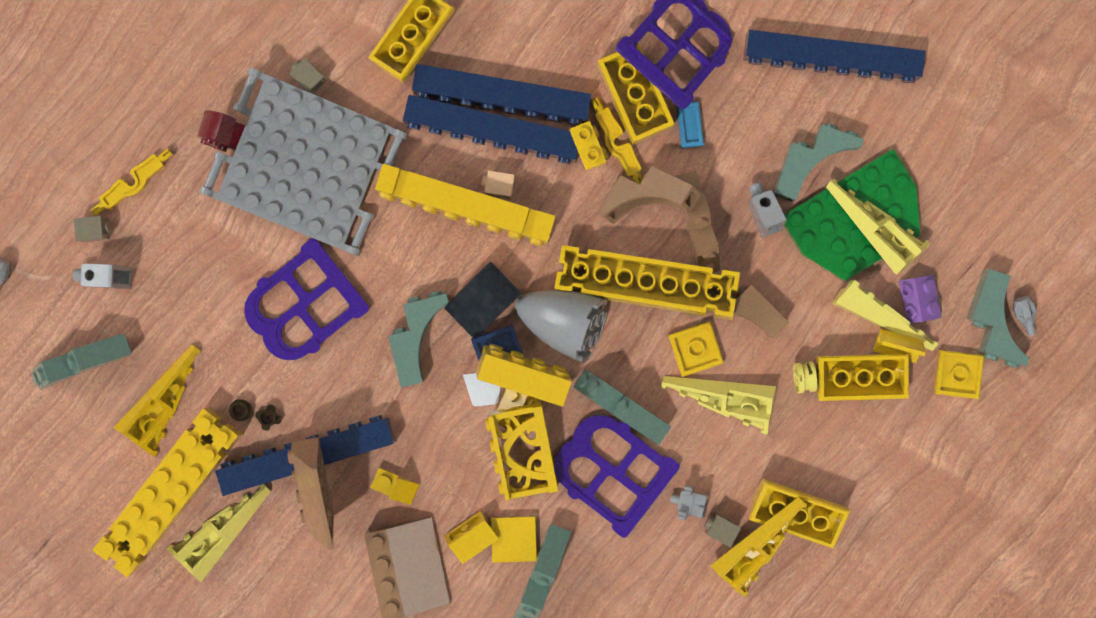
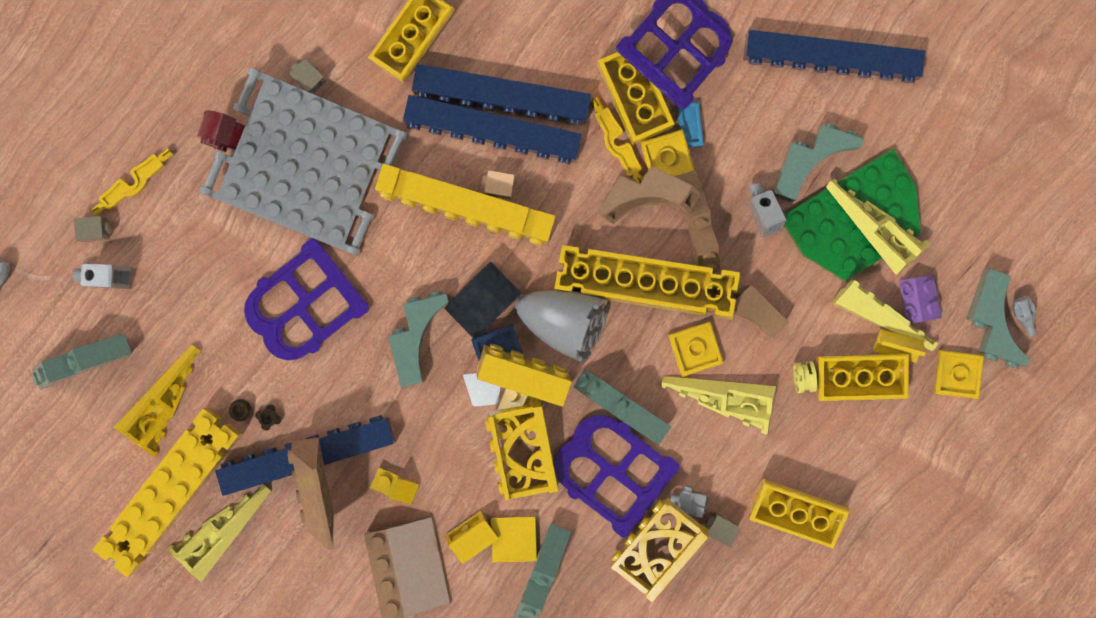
yellow bracket [570,121,608,170] -> none
yellow wedge [710,497,807,597] -> none
none -> yellow fence [611,497,710,602]
none -> yellow tile [640,129,695,176]

